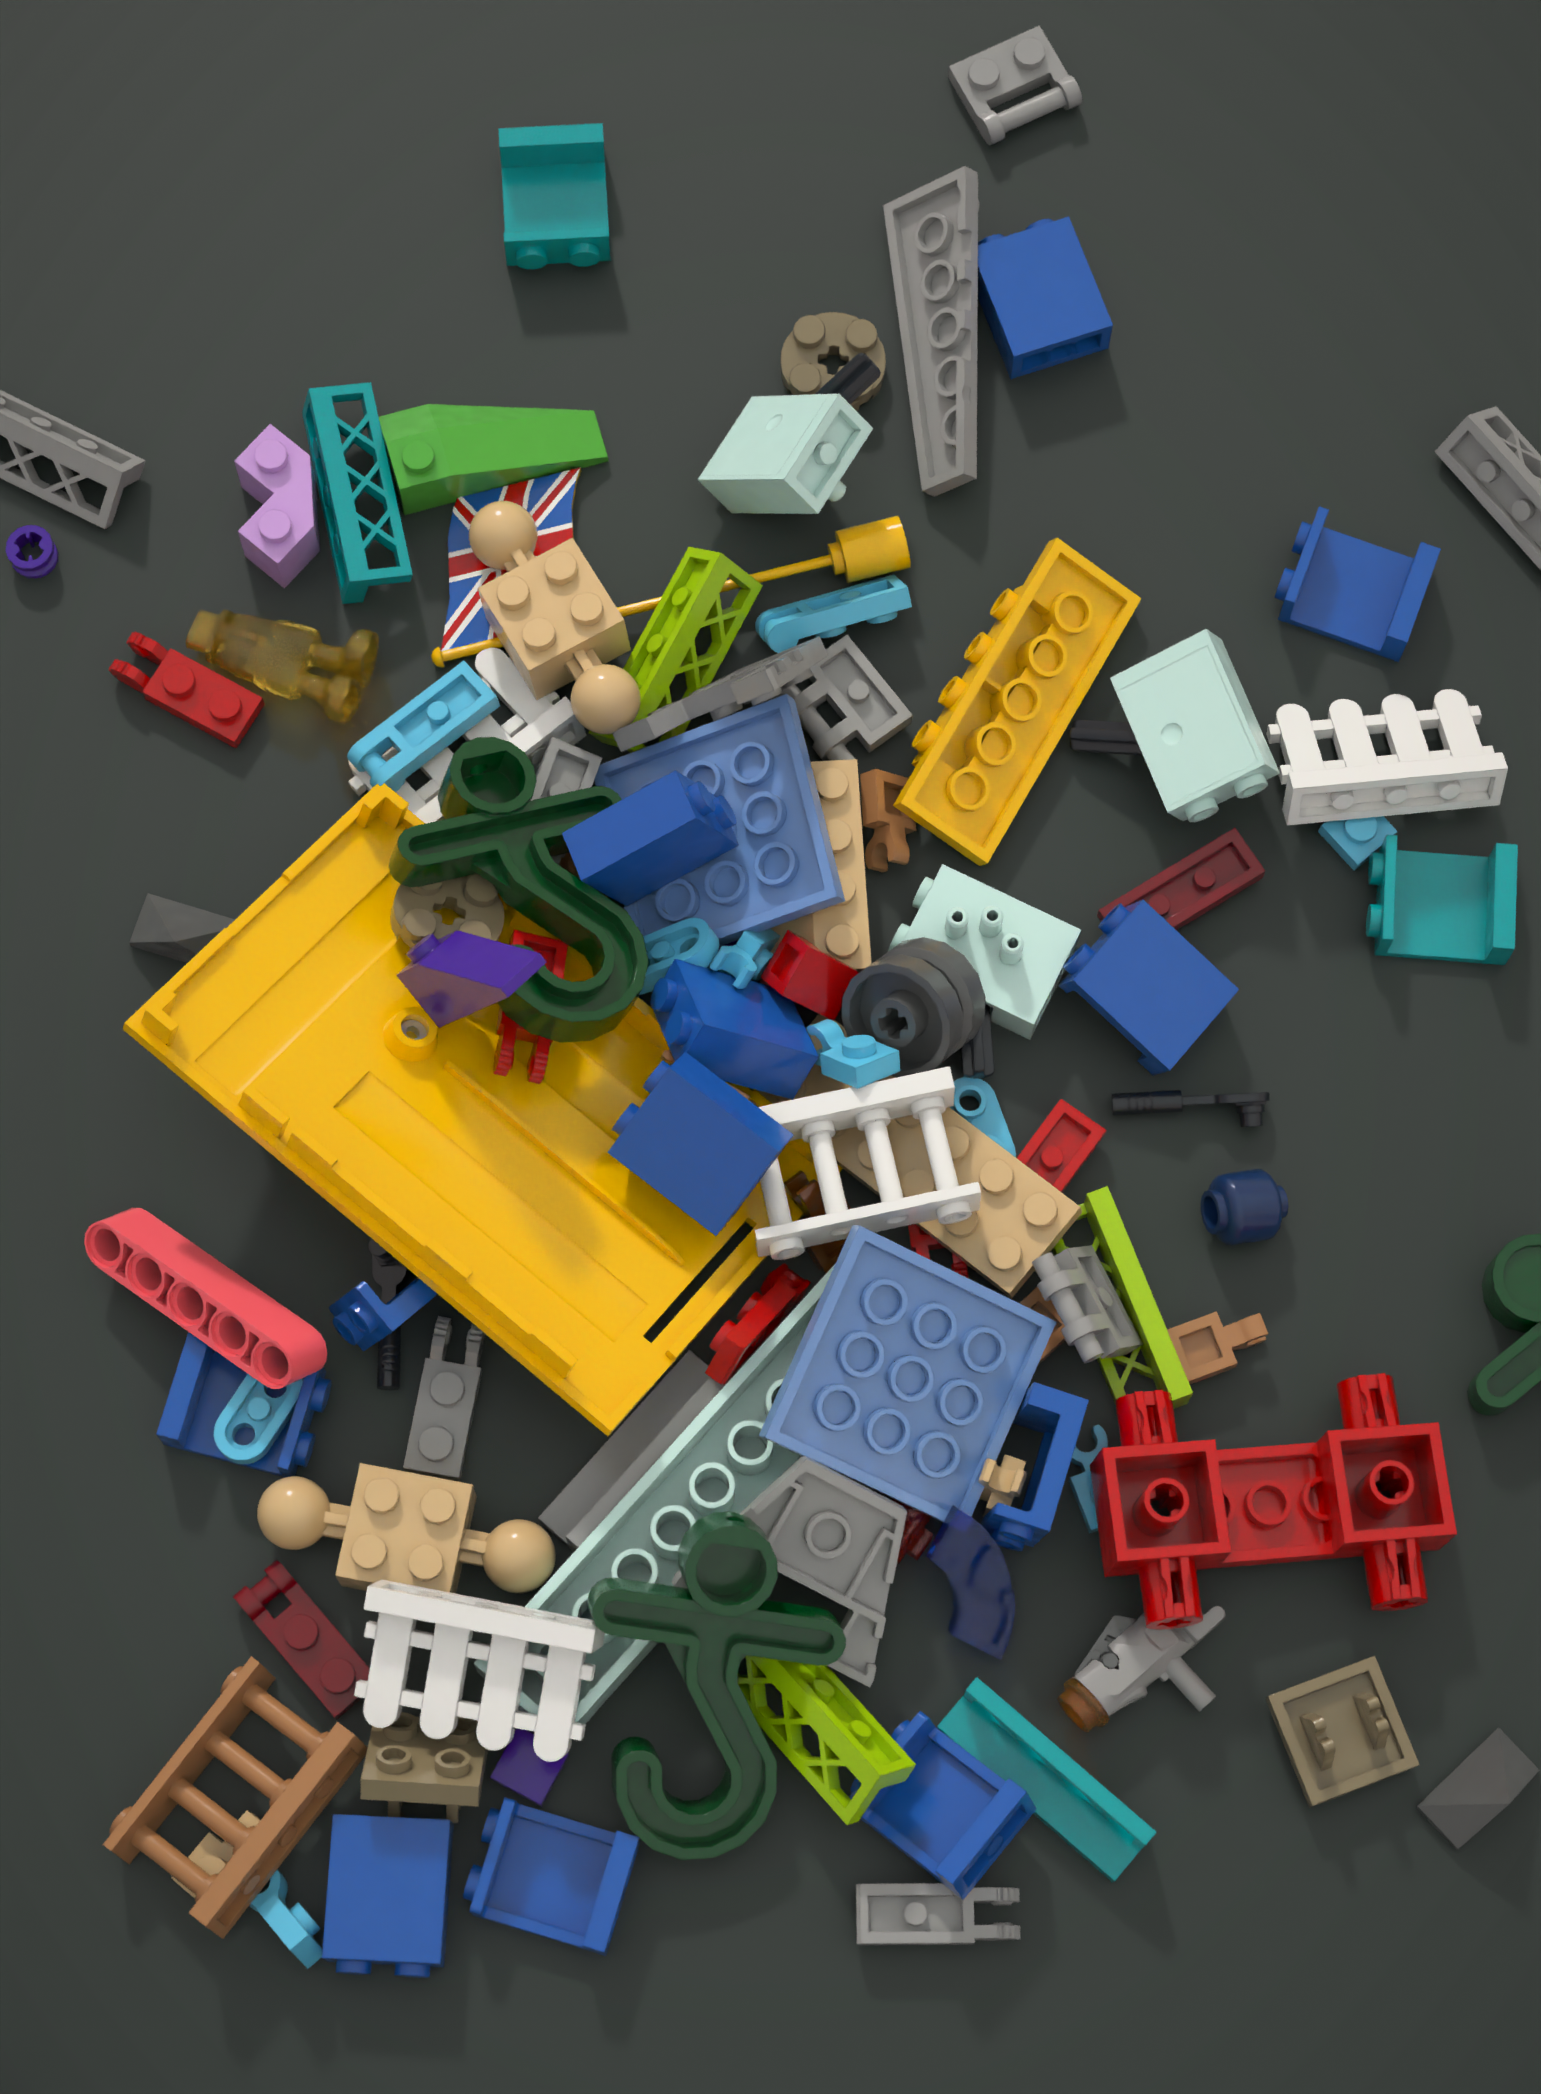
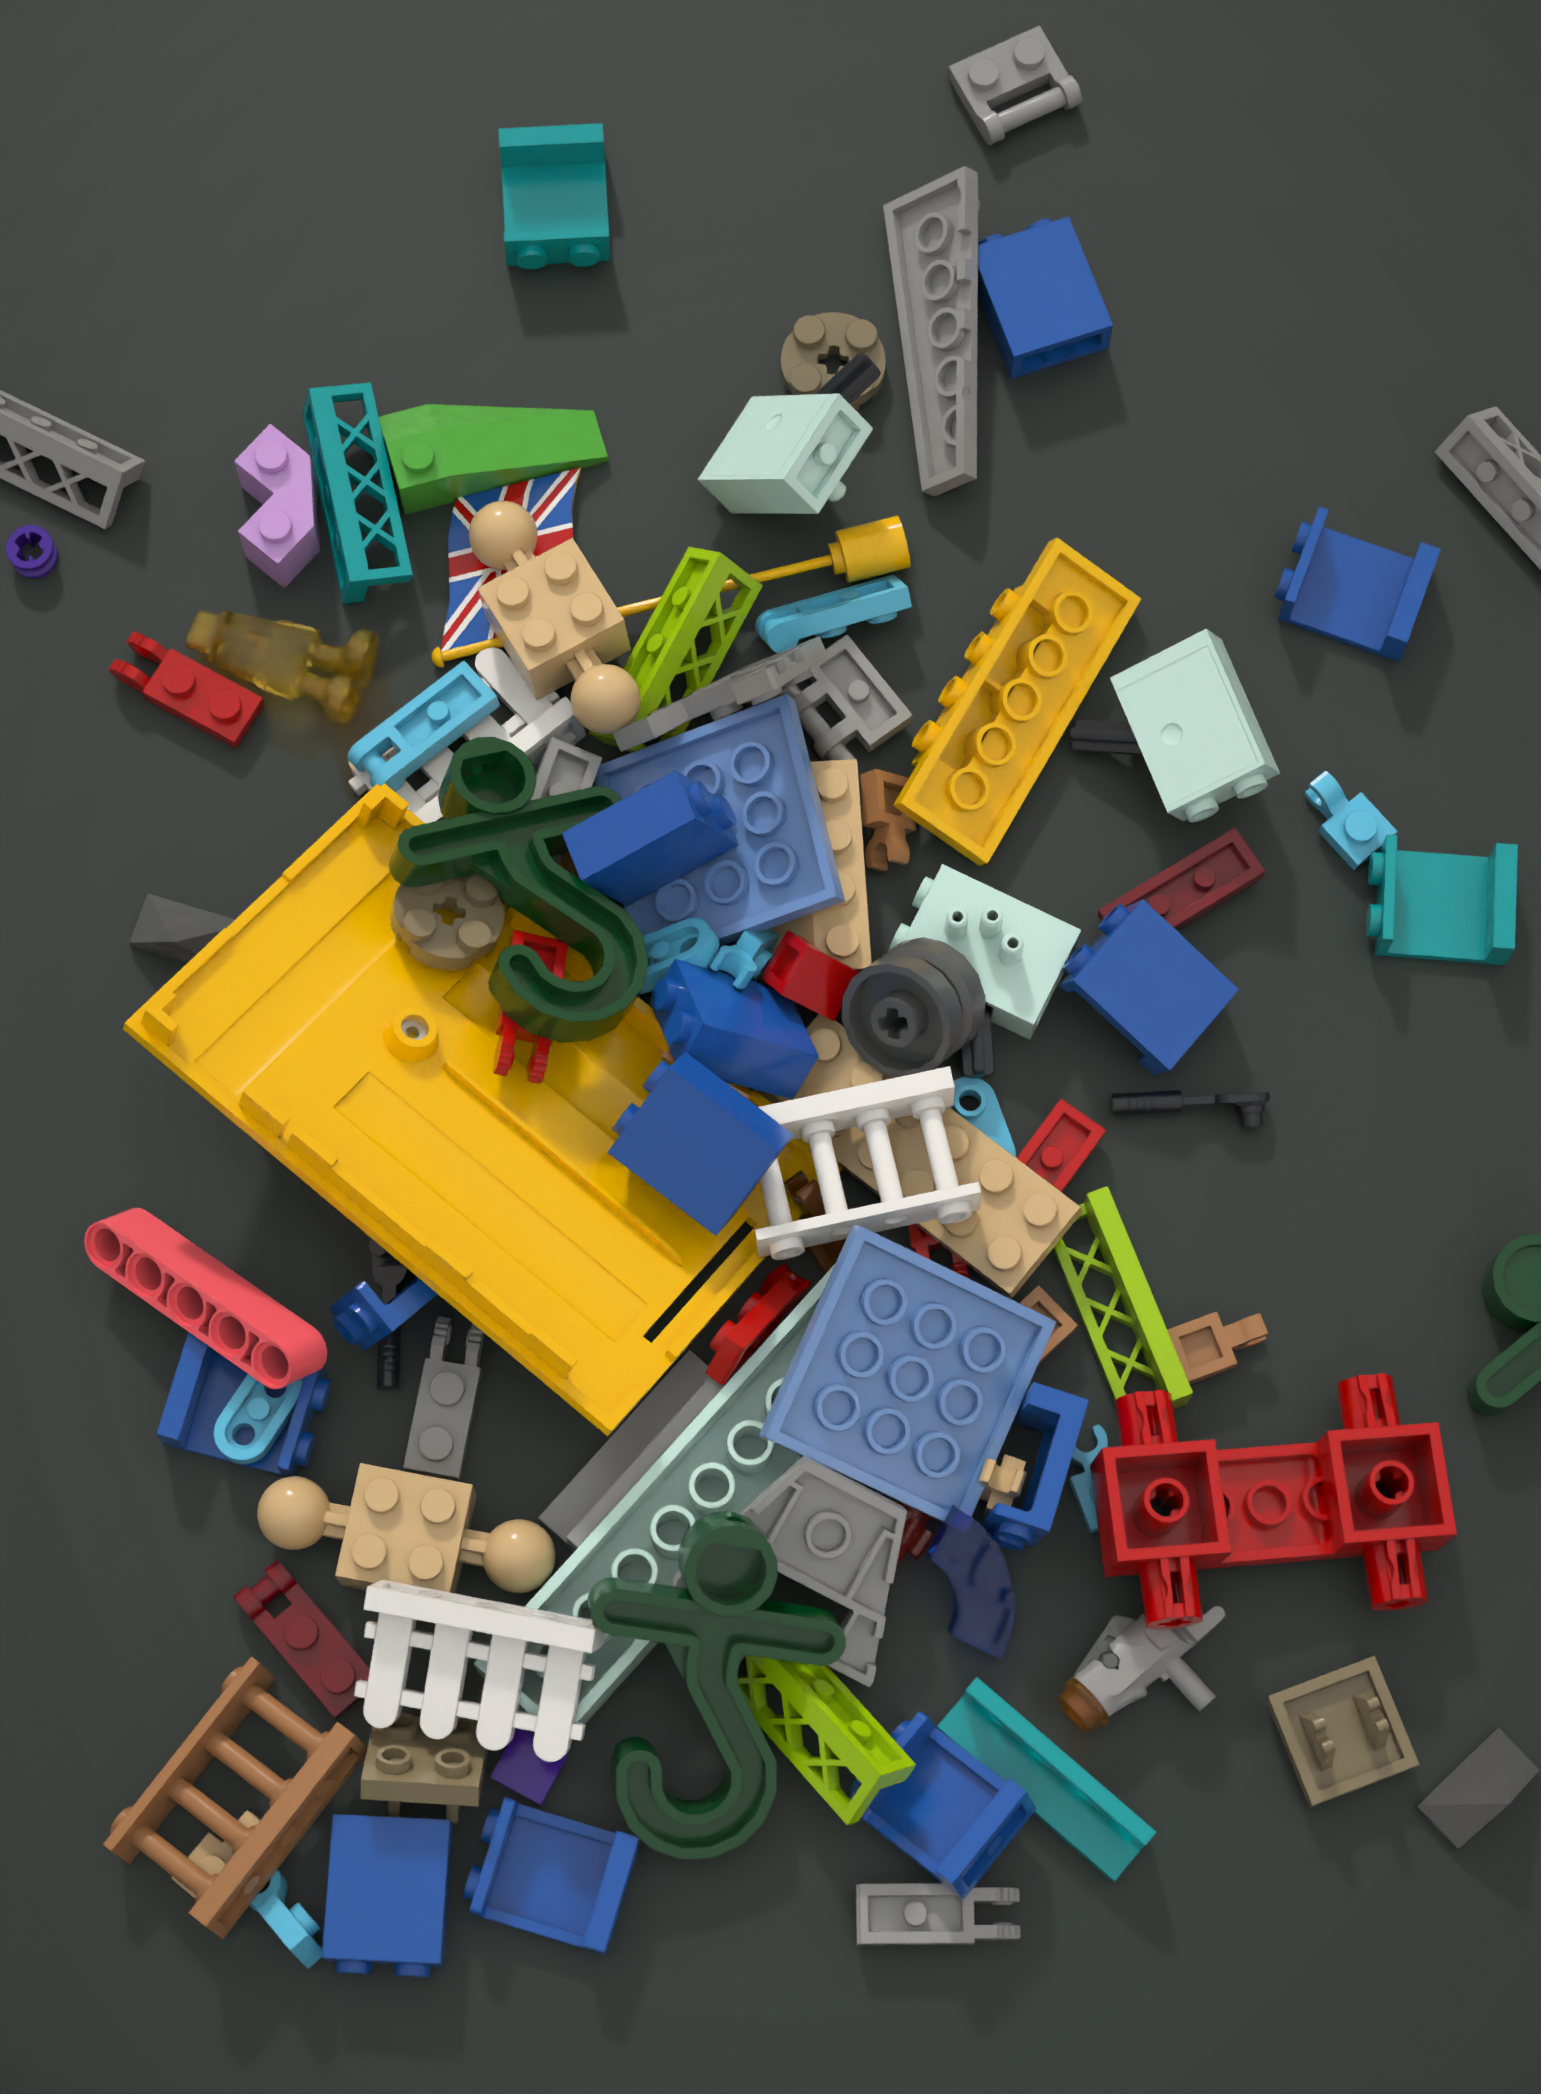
dark purple slope [396,930,547,1028] -> none
medium azure plate [807,1019,901,1089] -> none
light grey plate [1032,1245,1143,1364] -> none
dark blue head [1201,1169,1288,1246] -> none
white fence [1266,689,1508,825] -> none

